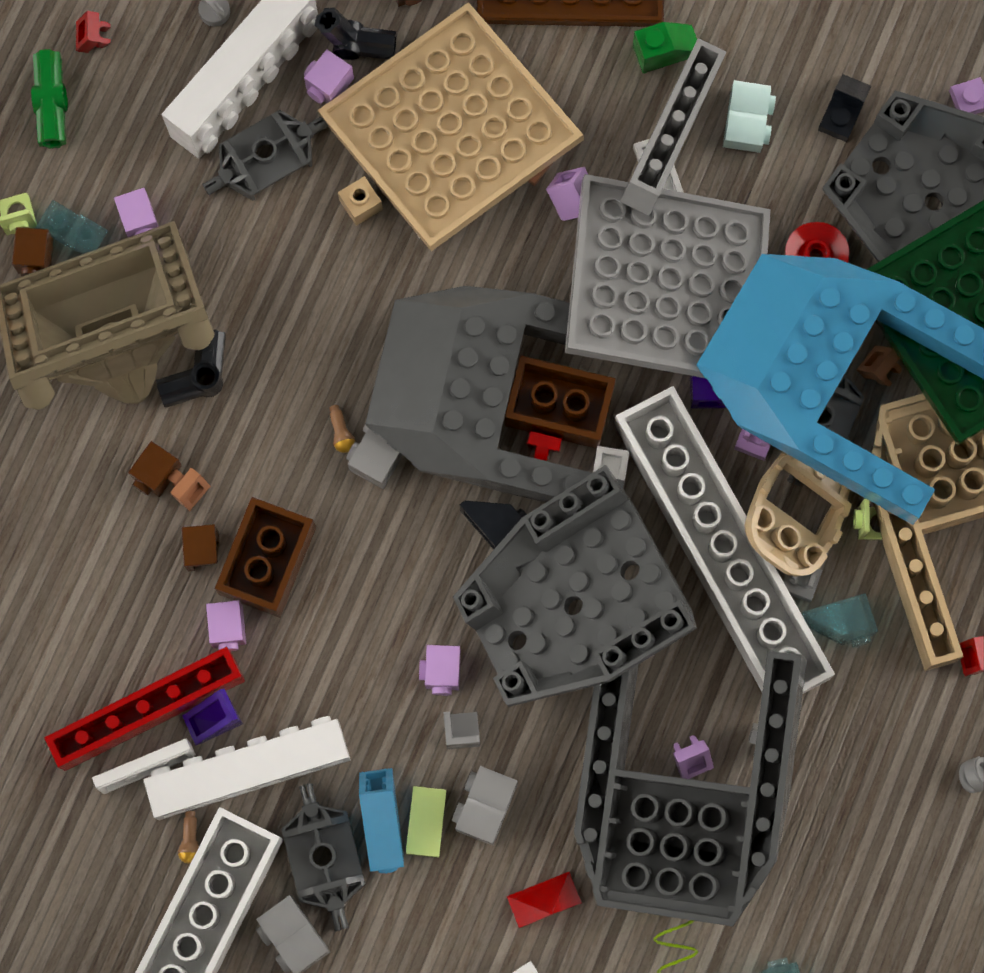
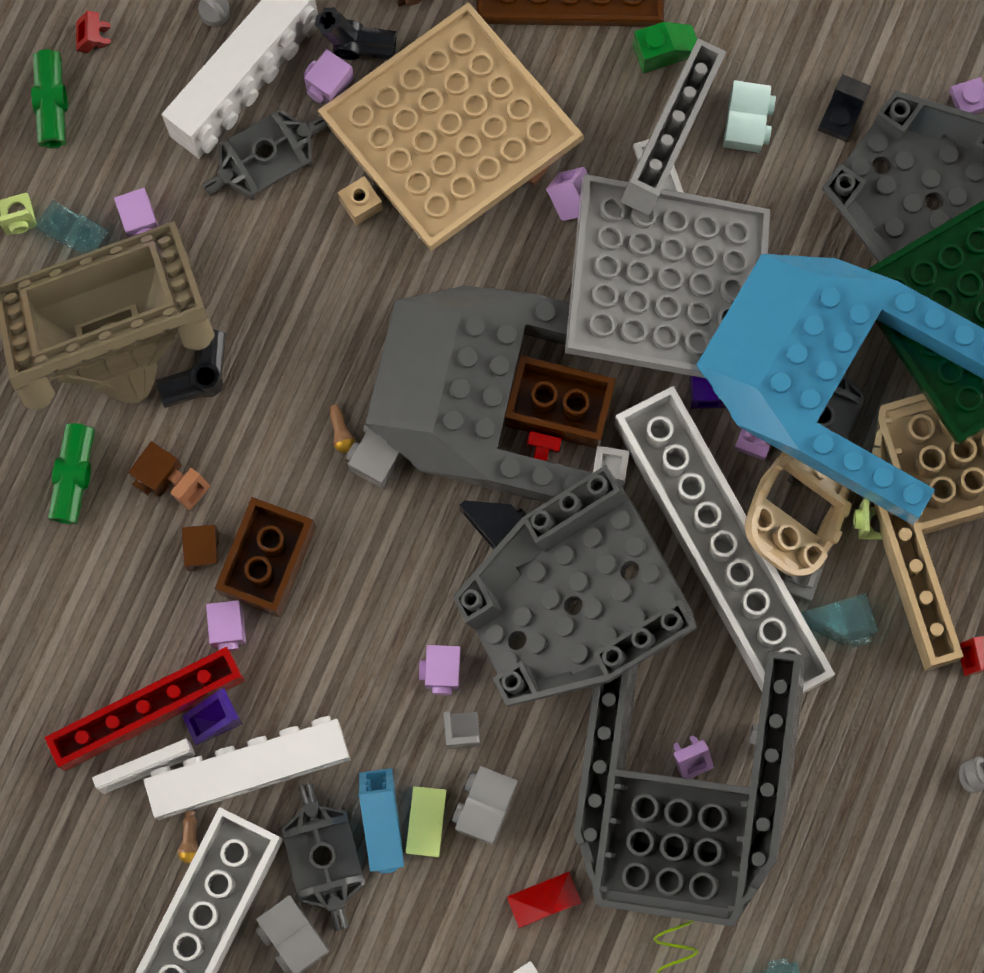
reddish brown brick [12,227,54,276] -> none
red dish [785,222,849,263] -> none
nougat tile [856,346,902,386] -> none
none -> green piece [48,423,95,525]

